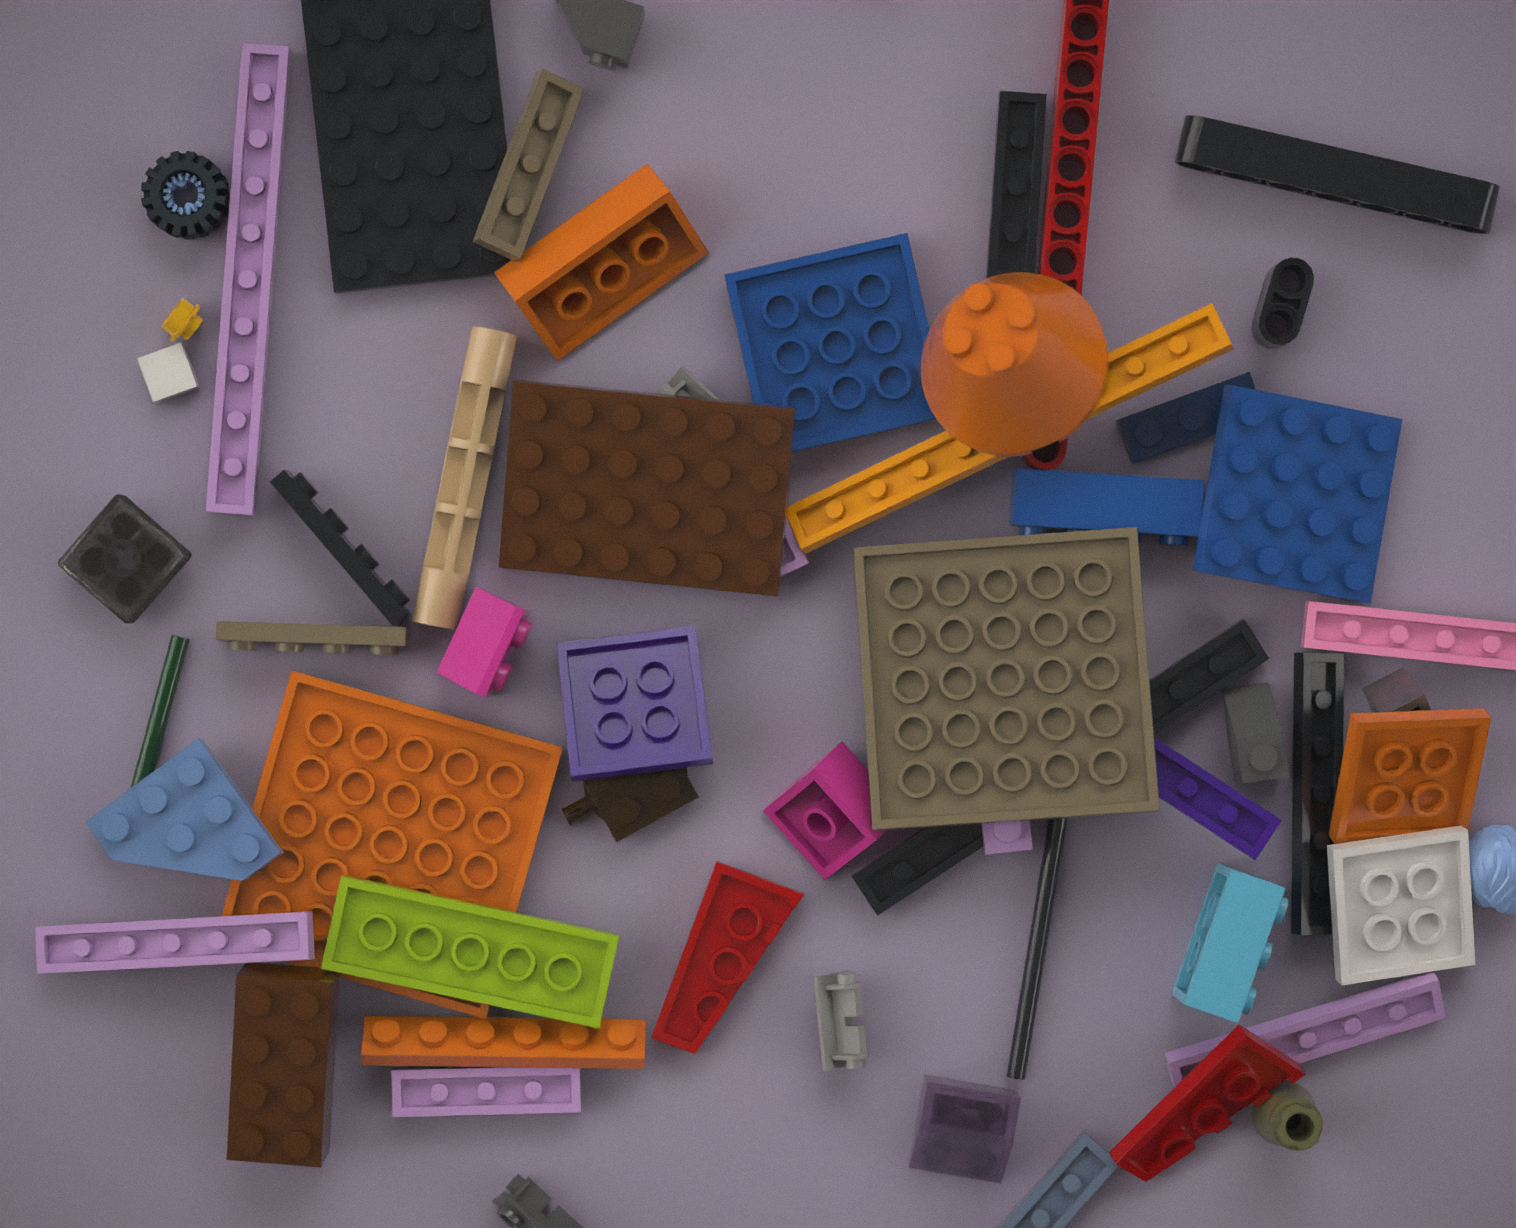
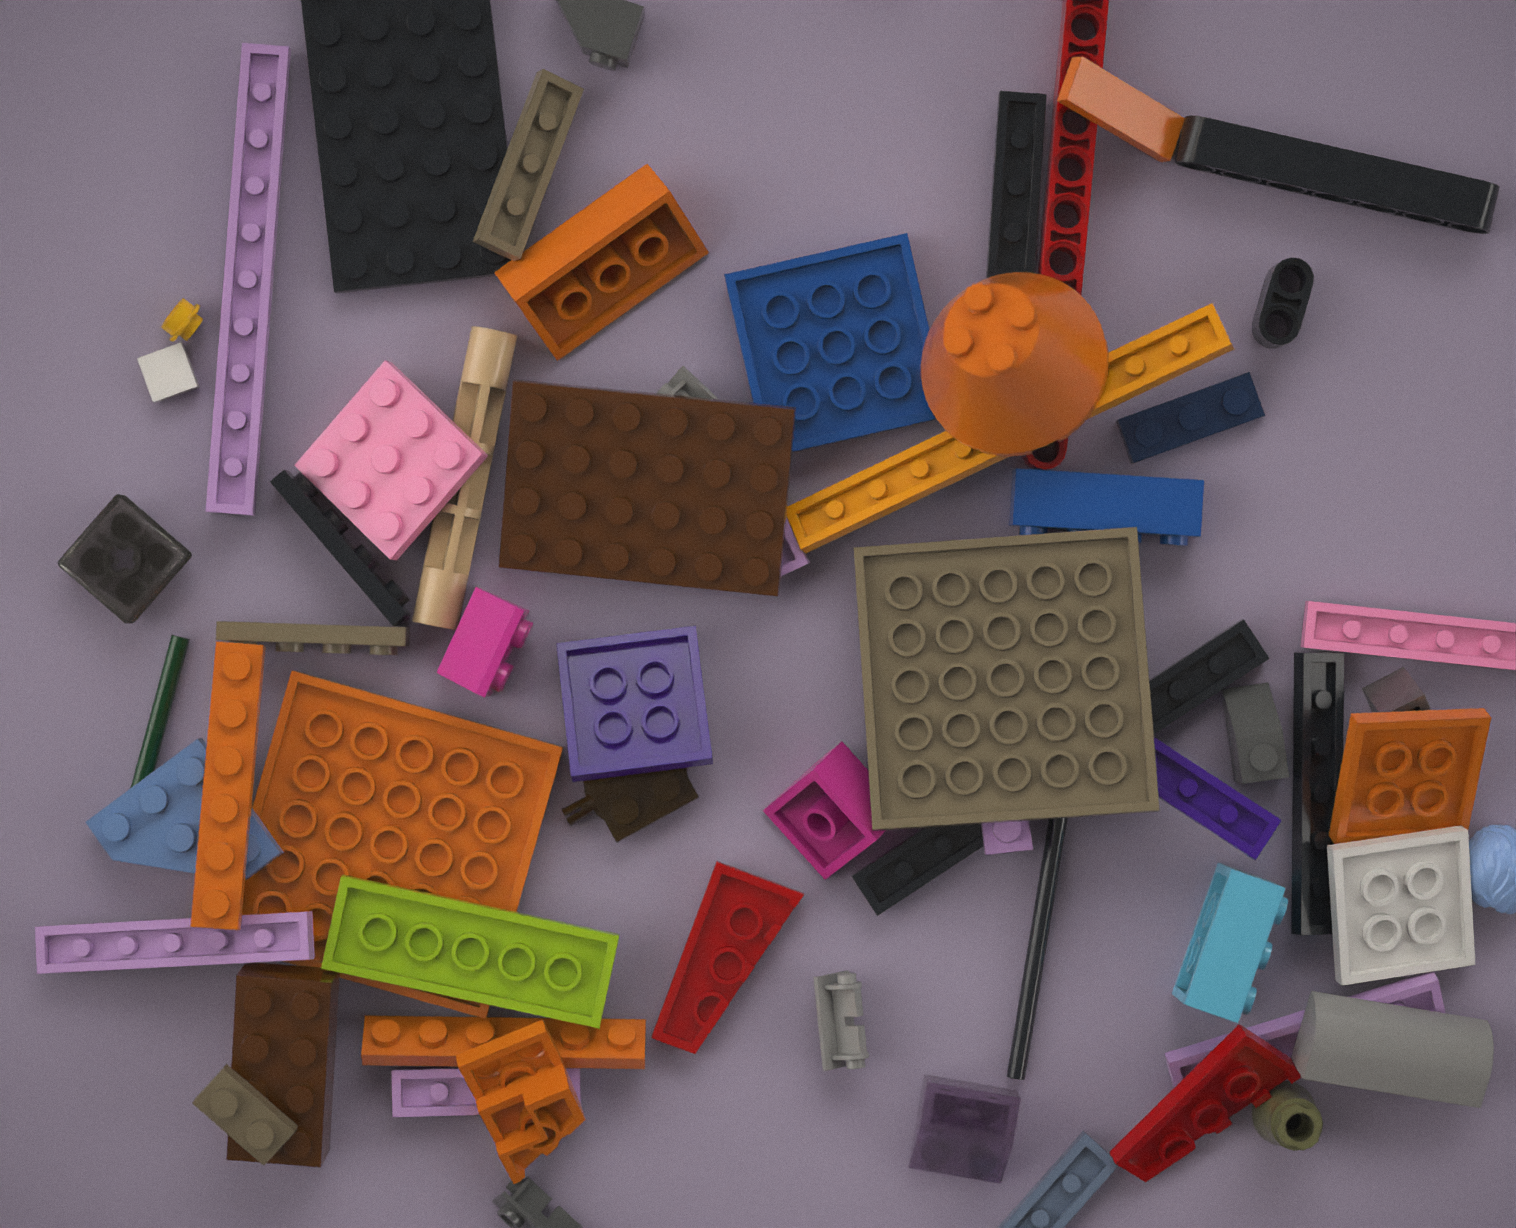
black bush [141,151,230,240] -> none
blue plate [1192,385,1402,603] -> none
none -> orange plate [190,642,266,930]
none -> dark tan plate [192,1064,298,1166]
none -> bright pink plate [294,360,488,561]
none -> orange slope [455,1019,586,1184]
none -> orange tile [1057,56,1185,162]
none -> light grey brick [1291,991,1494,1108]

